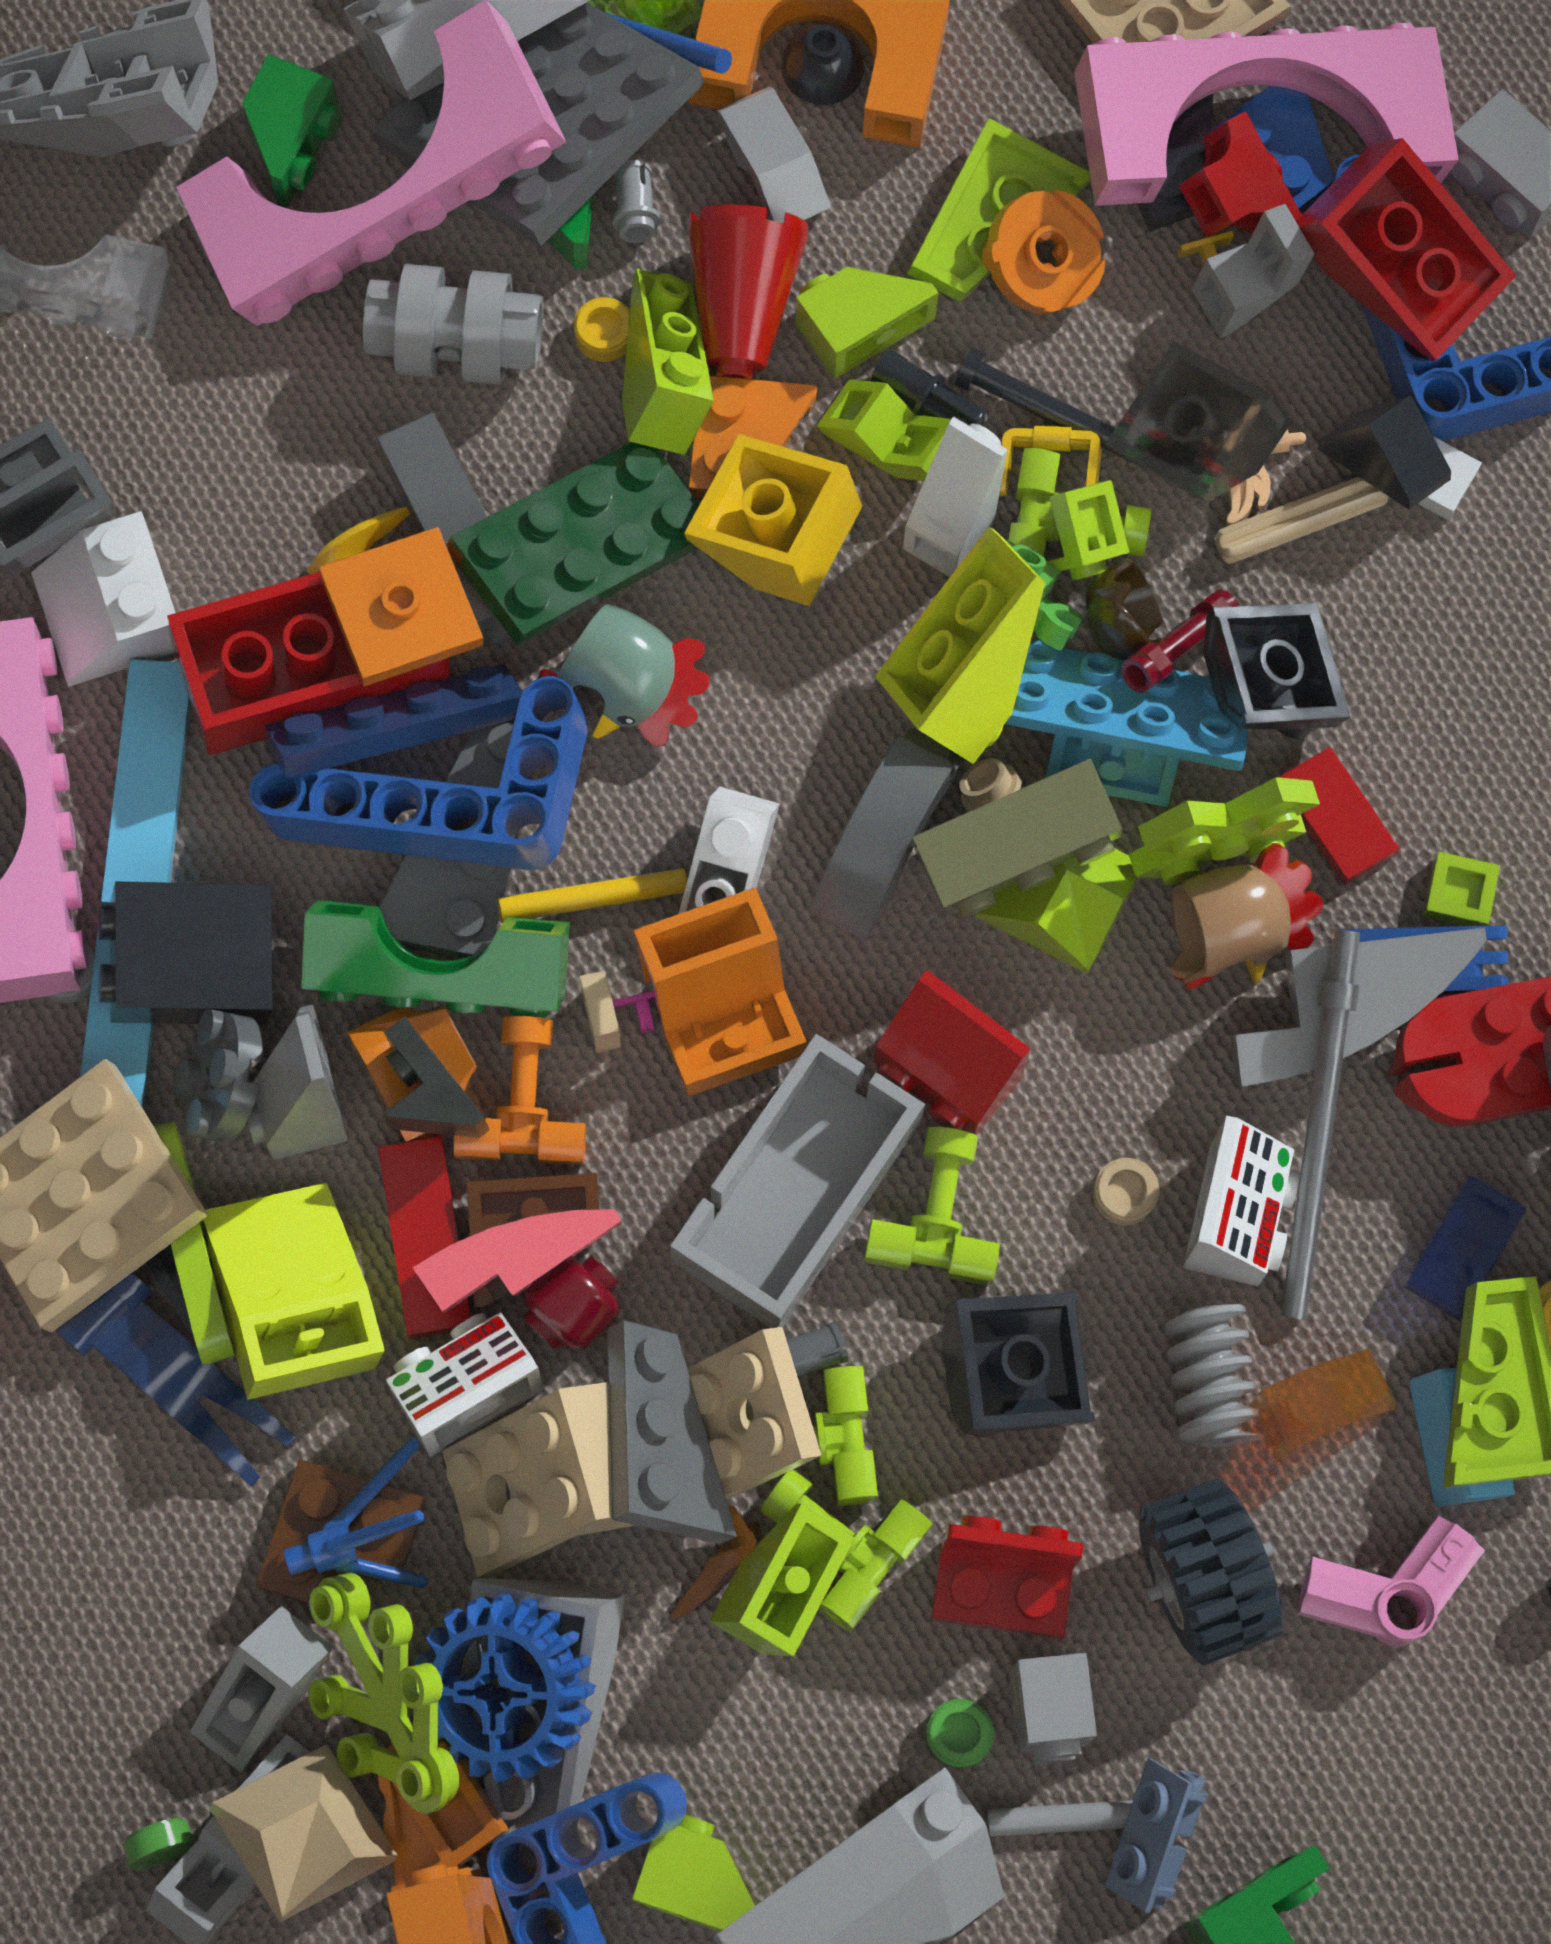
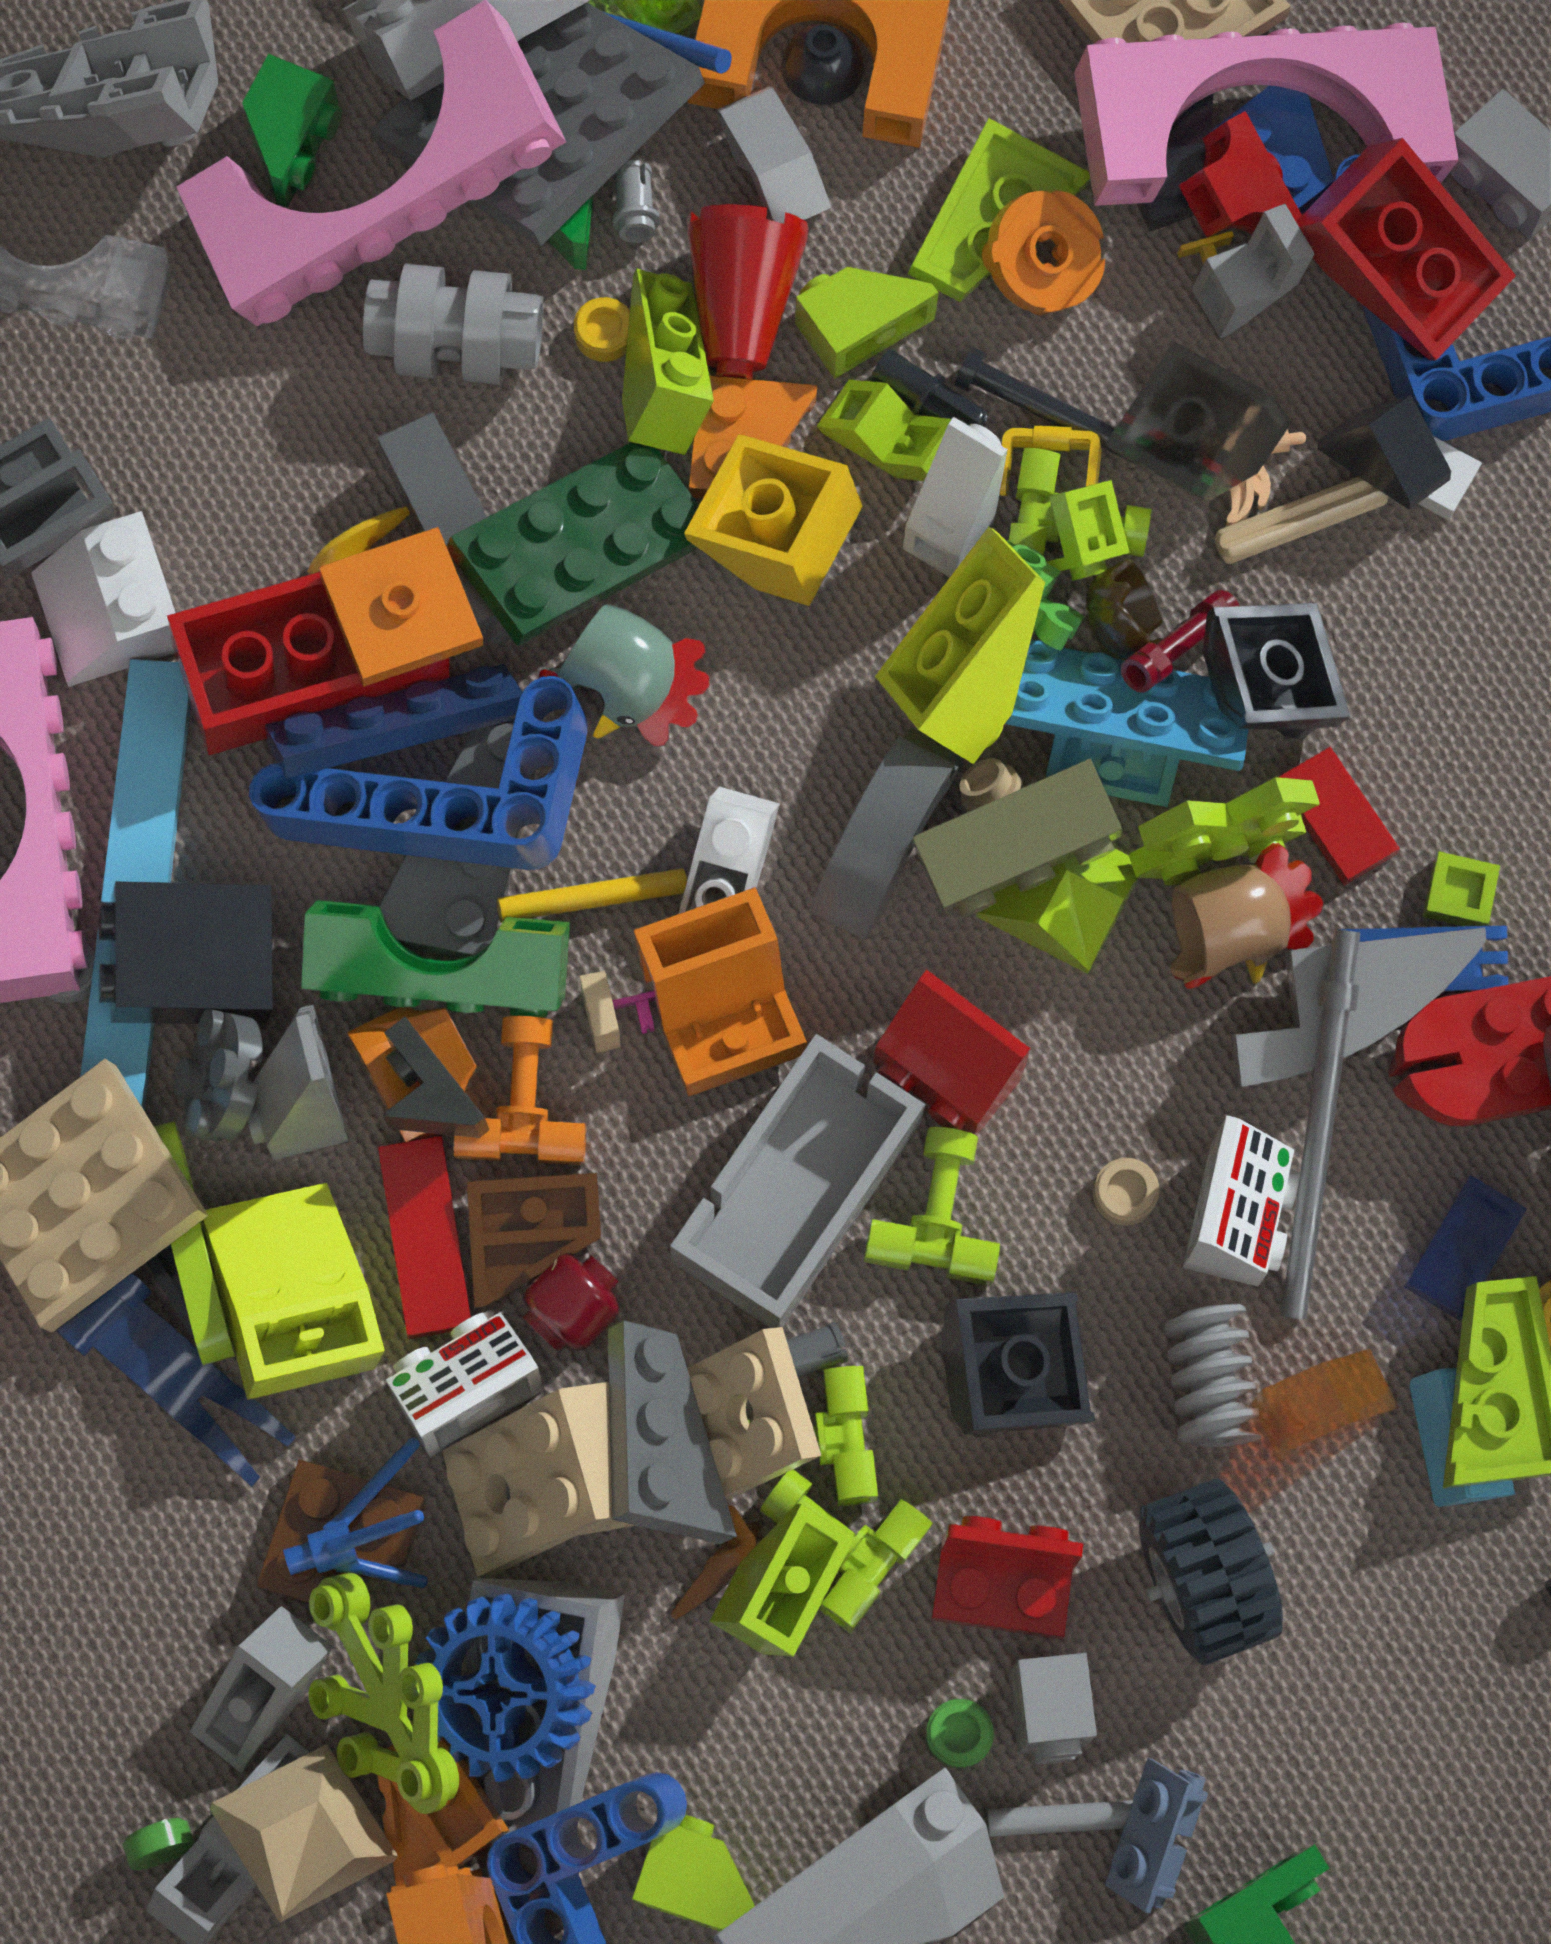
coral slope [412,1209,623,1313] -> none
bright pink piece [1297,1515,1485,1647] -> none

